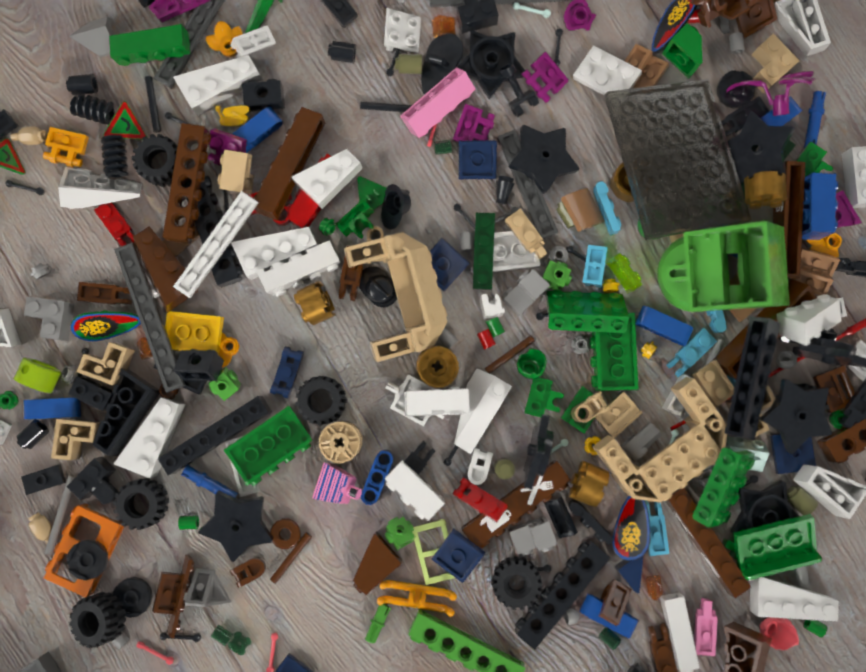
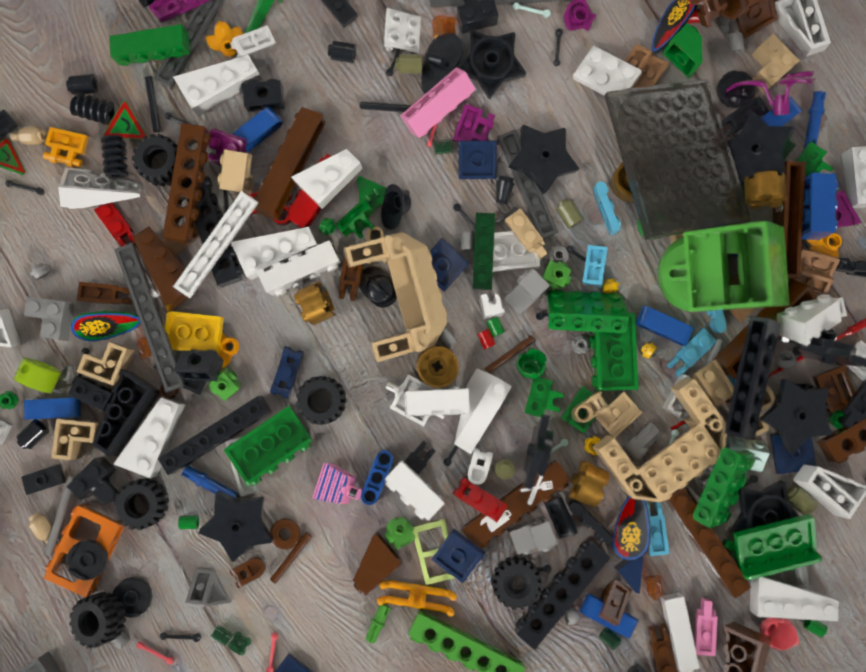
light grey slope [69,16,114,57] -> none
reddish brown bracket [152,554,194,638] -> none
yellow helmet [215,105,249,127] -> none
tan wheel [319,421,363,463] -> none
black bar [499,63,539,117] -> none
magenta plate [521,51,569,103] -> none
medium nougat slope [561,188,605,232] -> none
clear neon green plate [607,253,643,294] -> none

